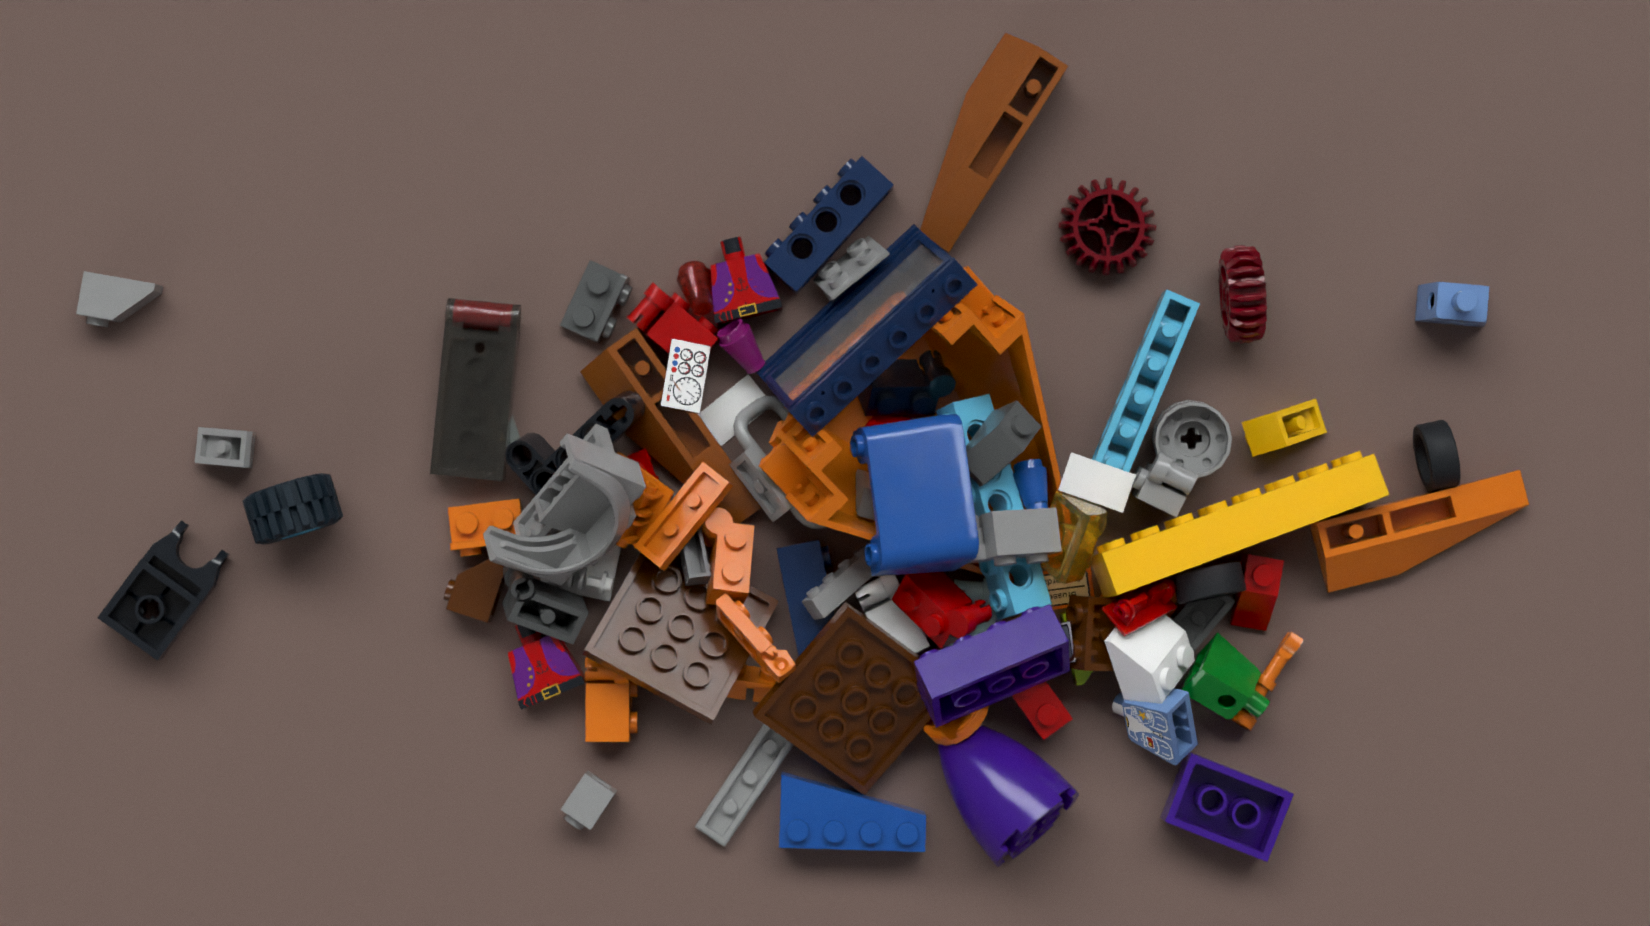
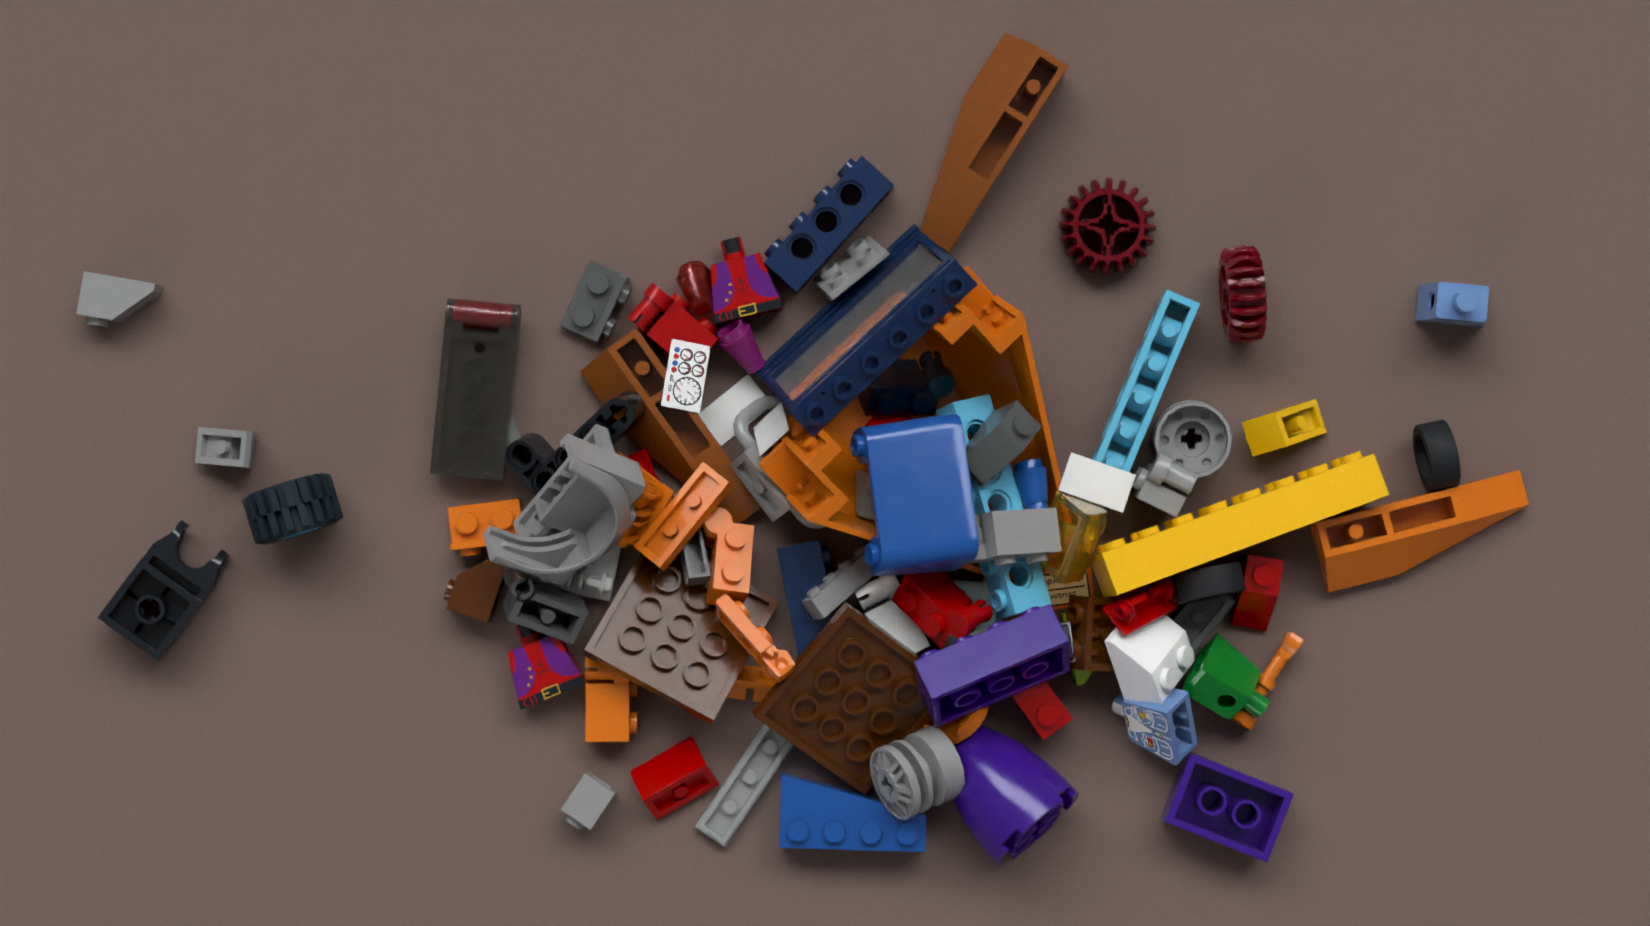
none -> red panel [630,737,720,820]
none -> white sticker [753,402,789,456]
none -> light grey wheel [870,726,965,820]

